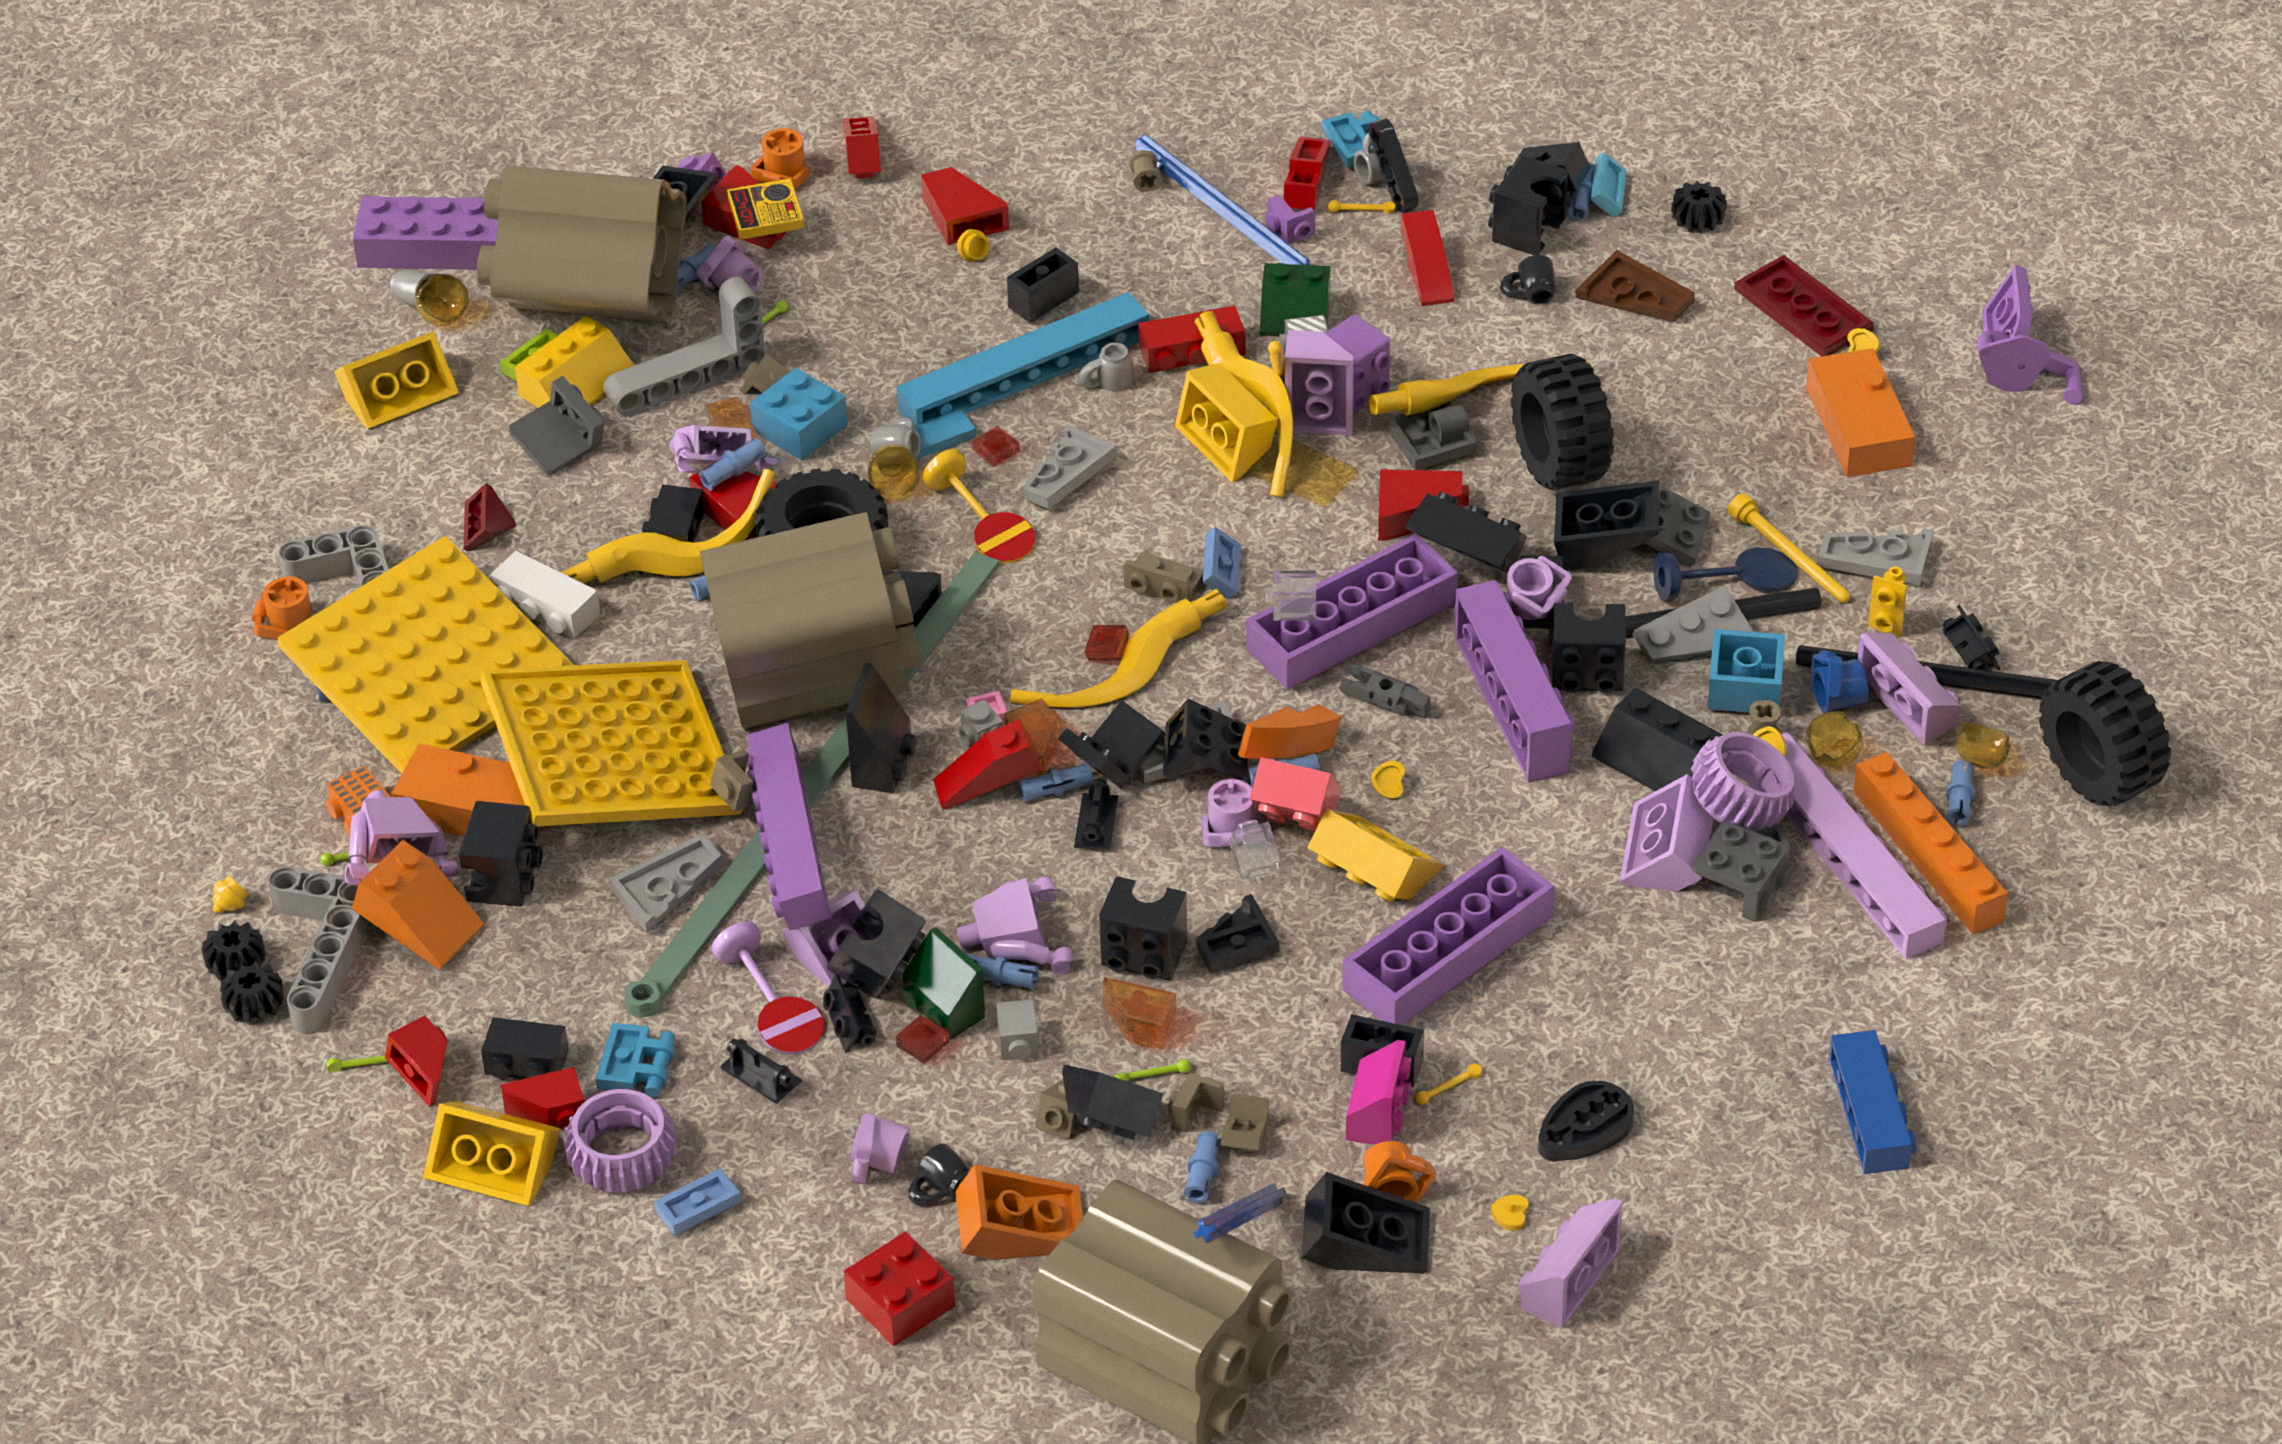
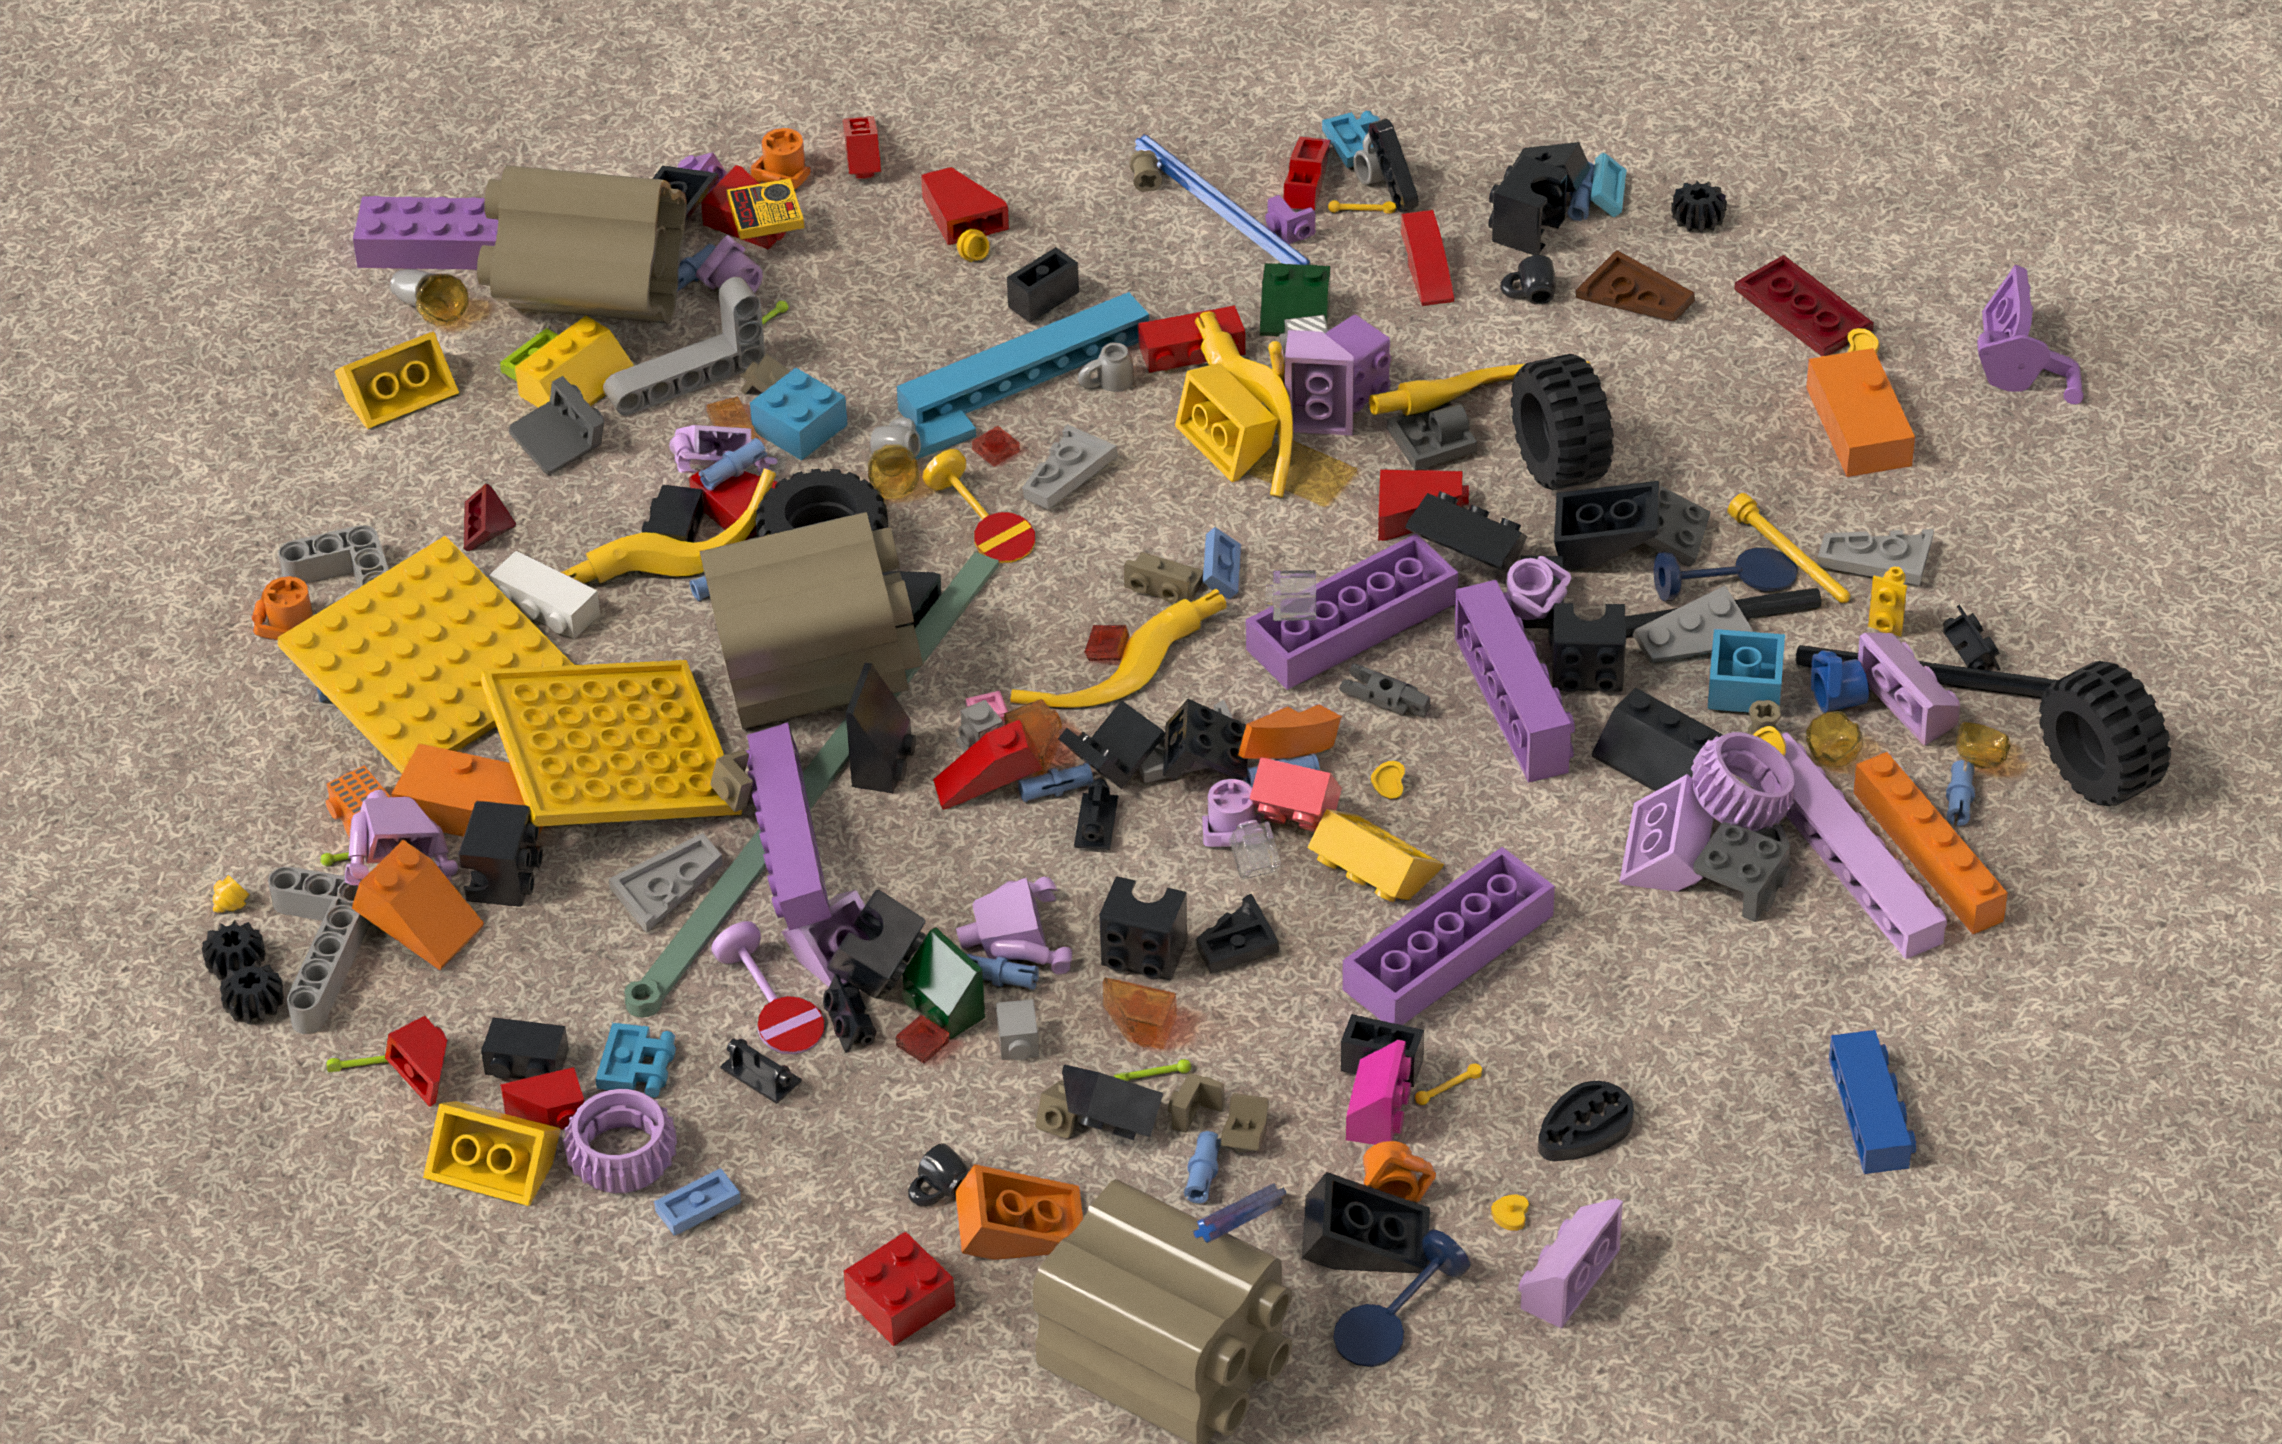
lavender piece [850,1113,910,1184] -> none
none -> dark blue piece [1333,1229,1471,1367]

